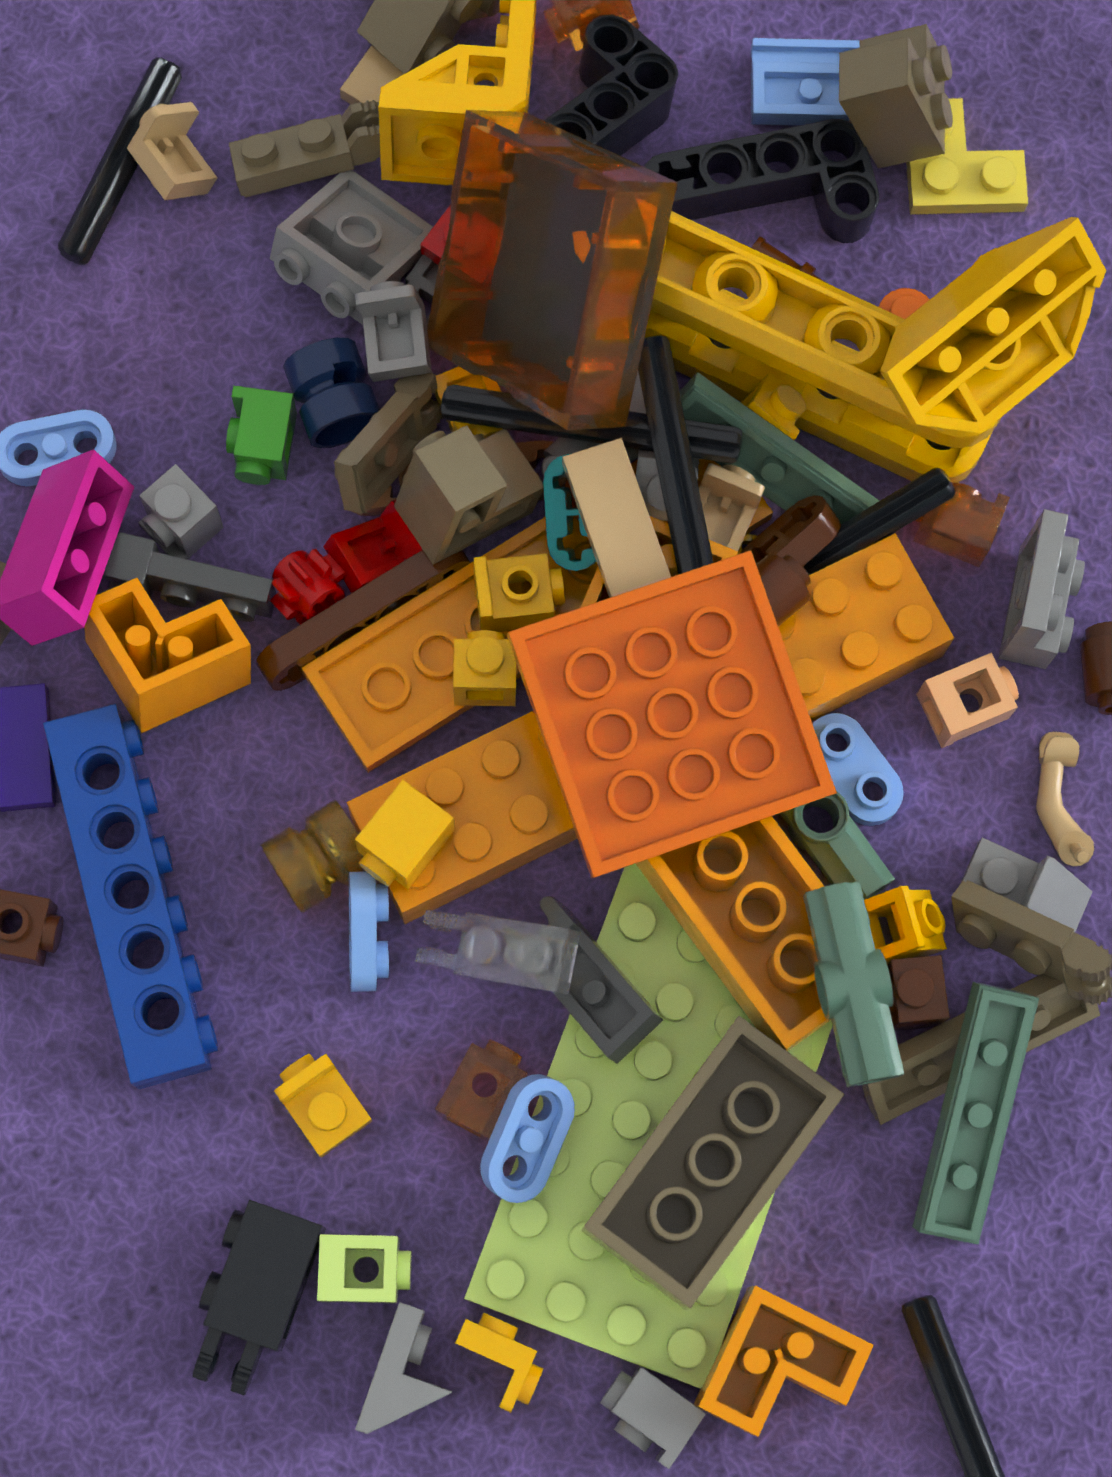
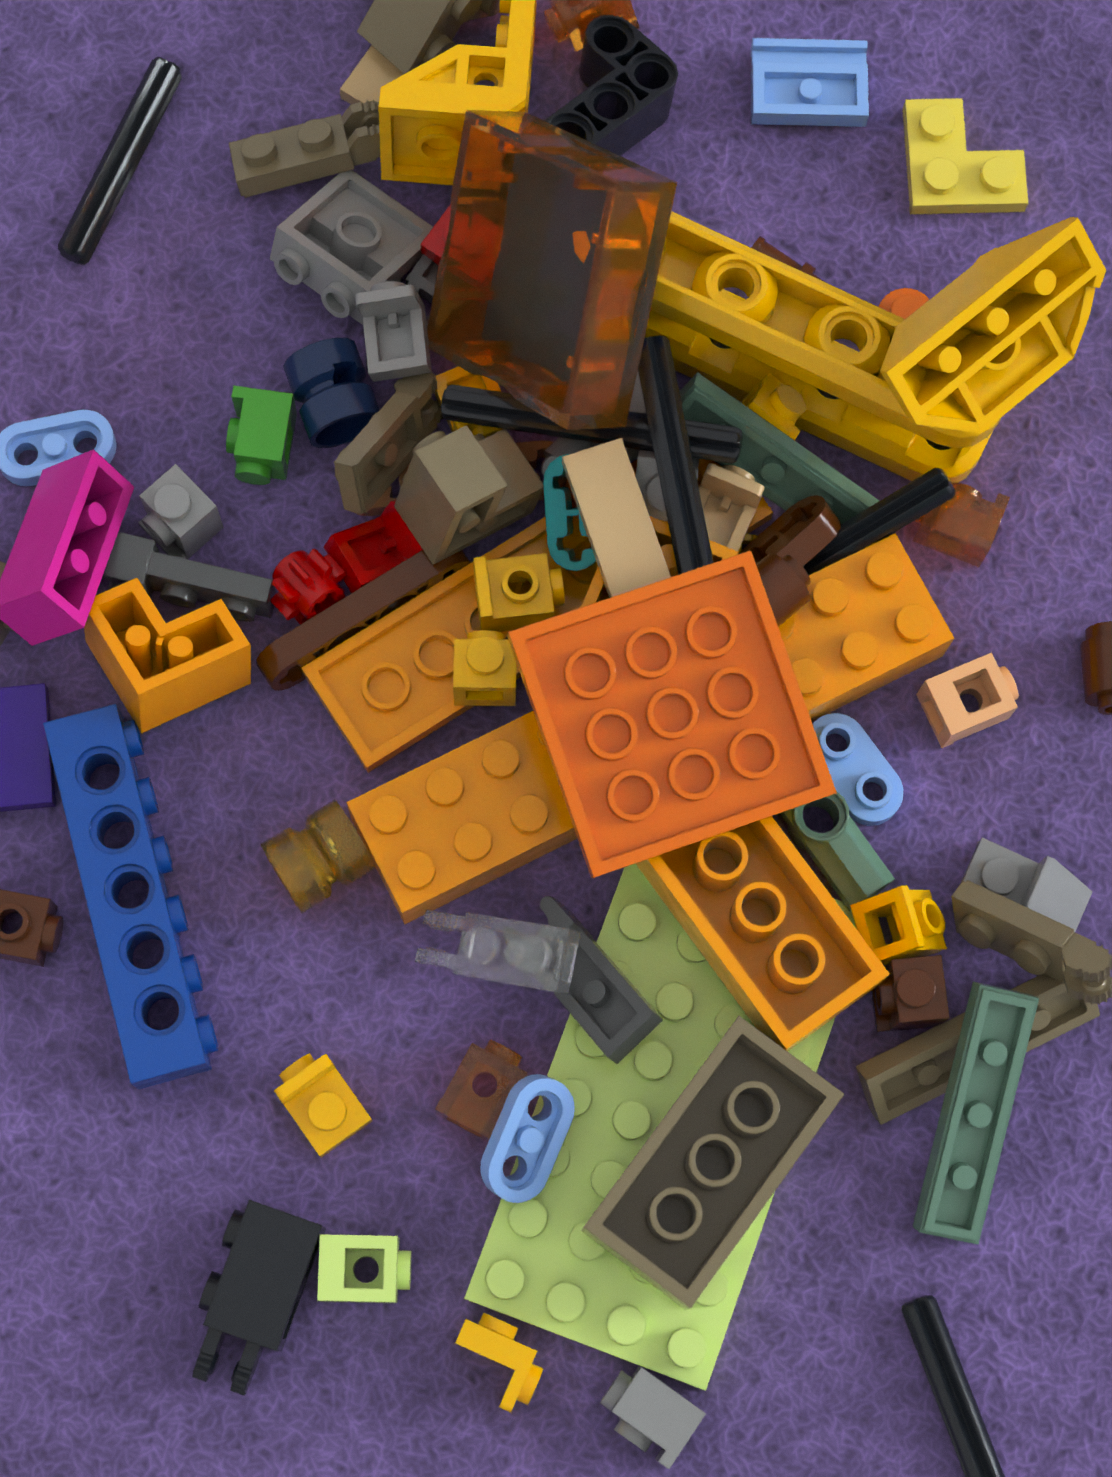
tan bracket [127,102,217,200] -> none
light blue plate [348,871,389,992] -> none
yellow brick [355,779,455,889] -> none
light grey slope [355,1302,452,1434] -> none
black beam [639,119,879,243] -> none
light orange brick [694,1285,874,1437] -> none
sand green piece [803,881,904,1087] -> none
dark tan brick [839,24,952,169] -> none
light grey plate [998,509,1085,669] -> none
tan piece [1036,732,1094,866] -> none

